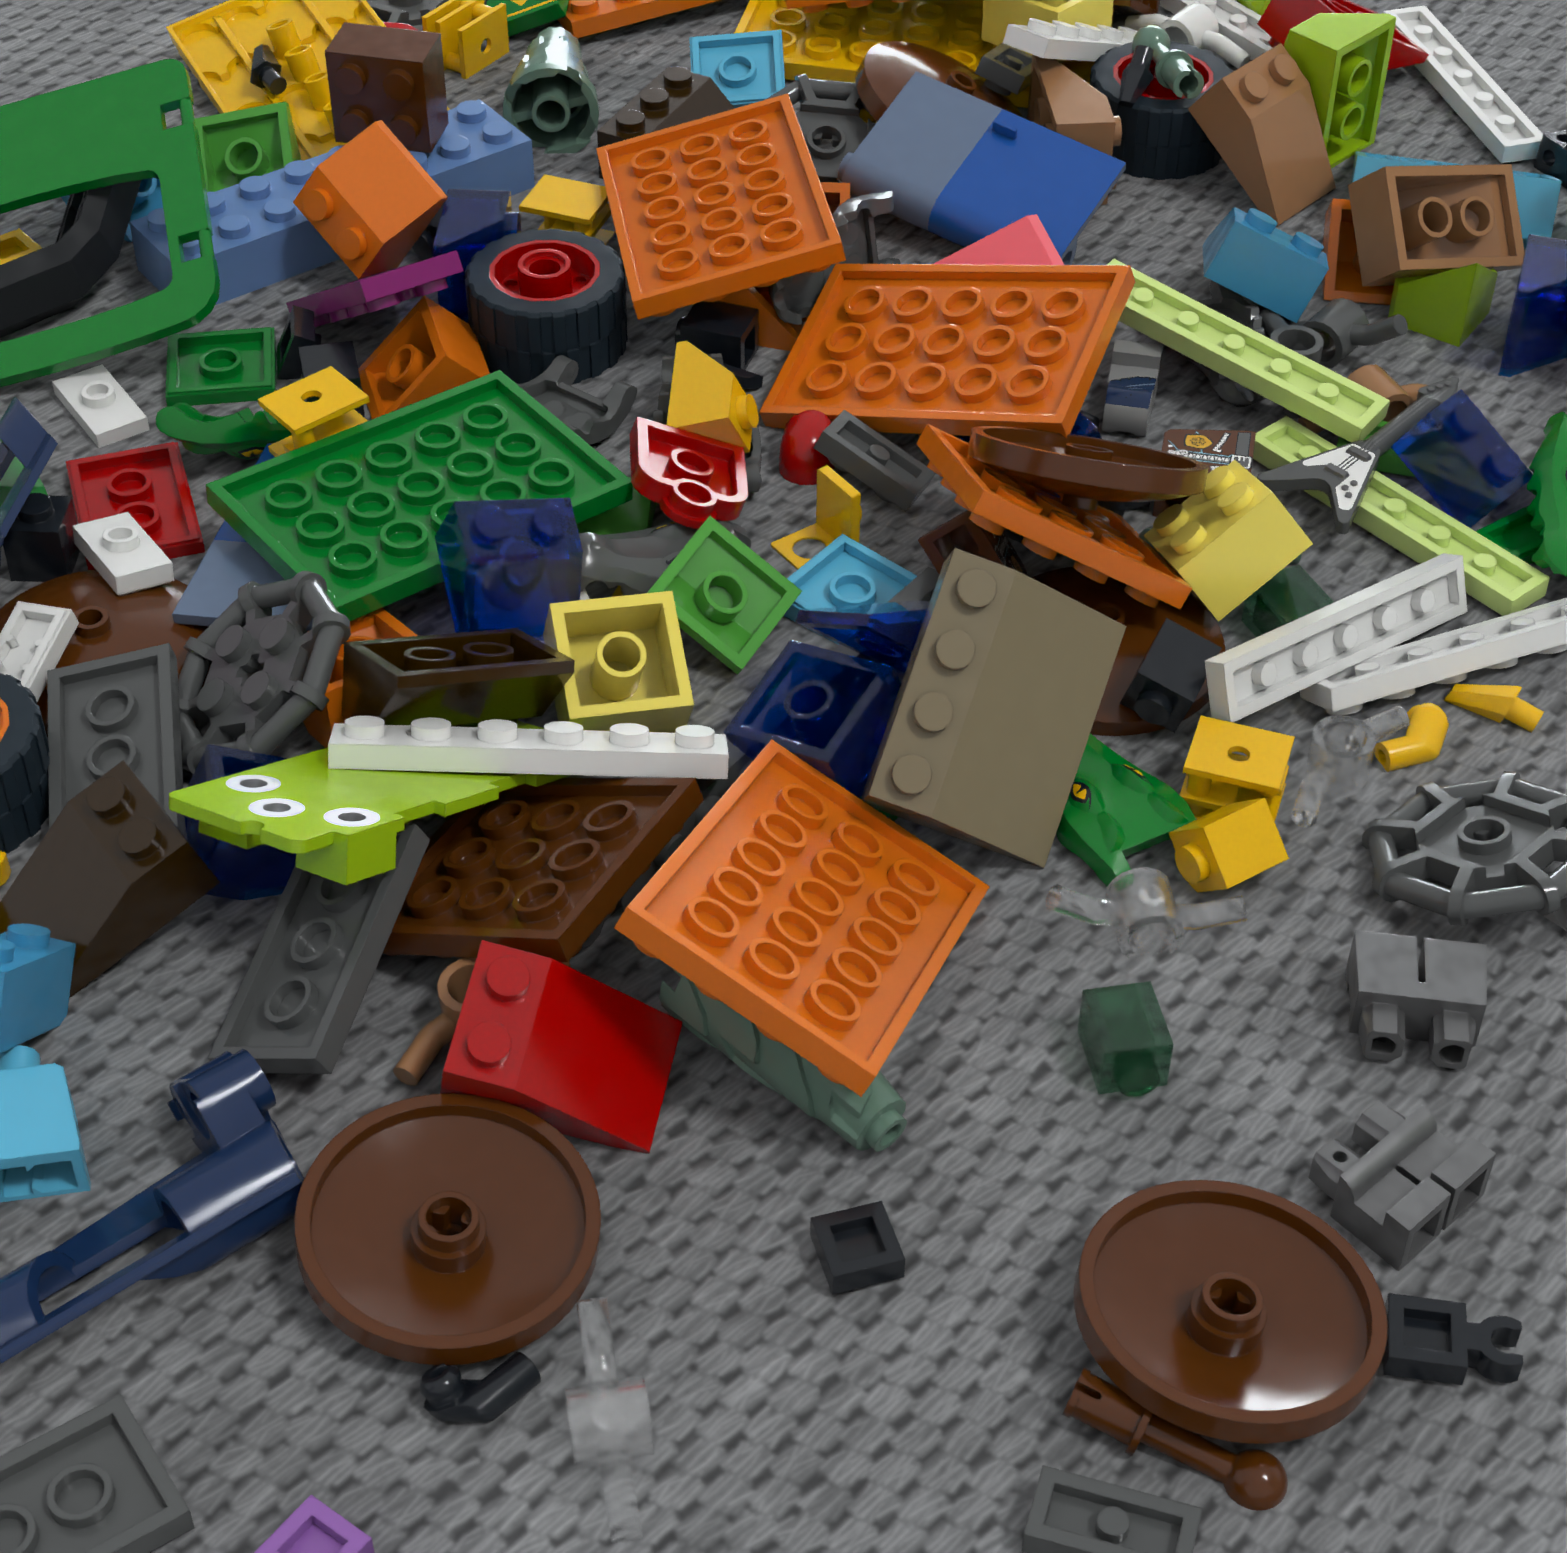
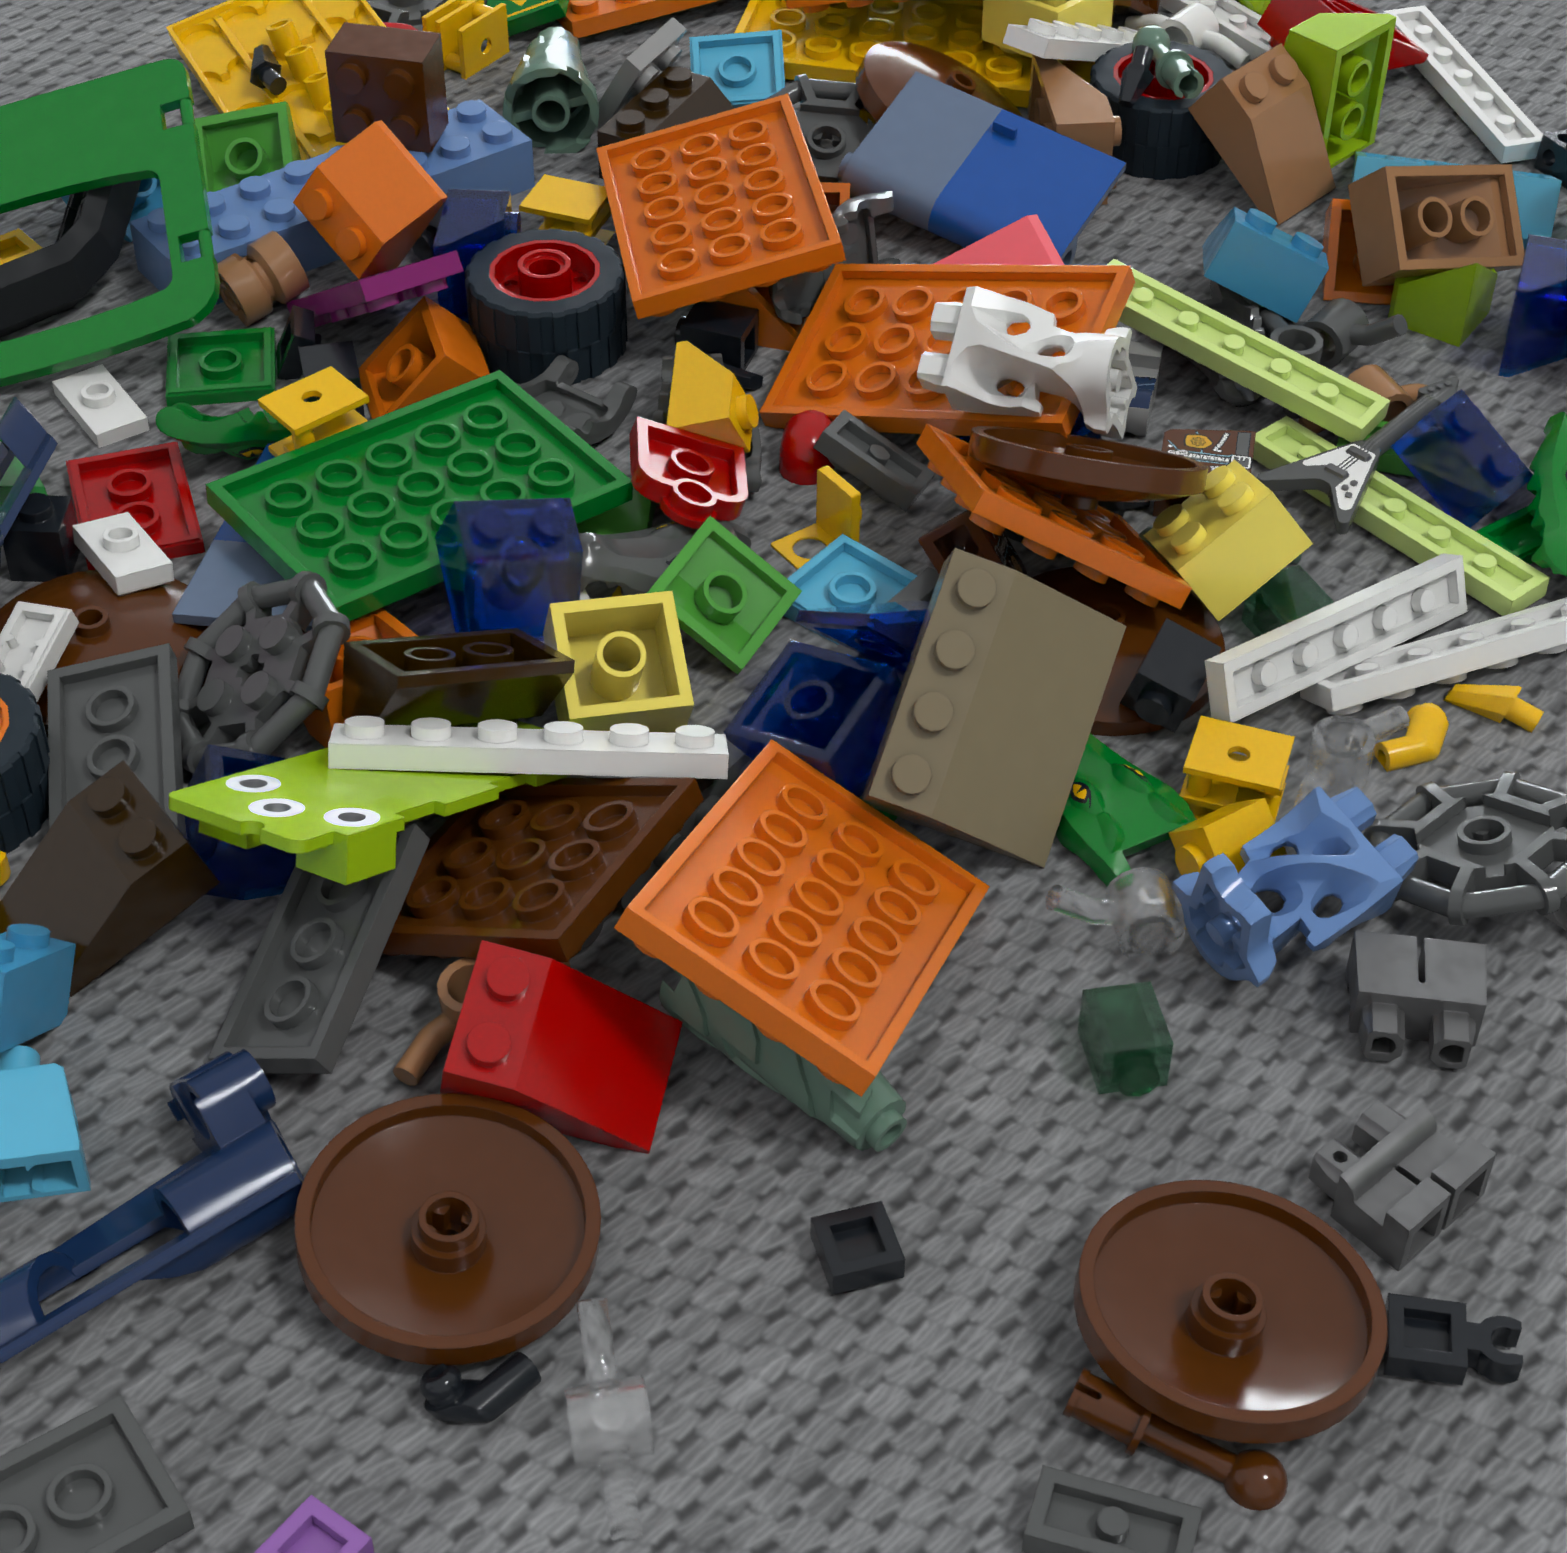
dark grey plate [975,43,1032,96] -> none
none -> medium nougat wheel [217,231,310,327]
none -> light grey plate [597,17,687,128]
none -> white hips [917,286,1137,440]
none -> medium blue hips [1172,786,1419,988]

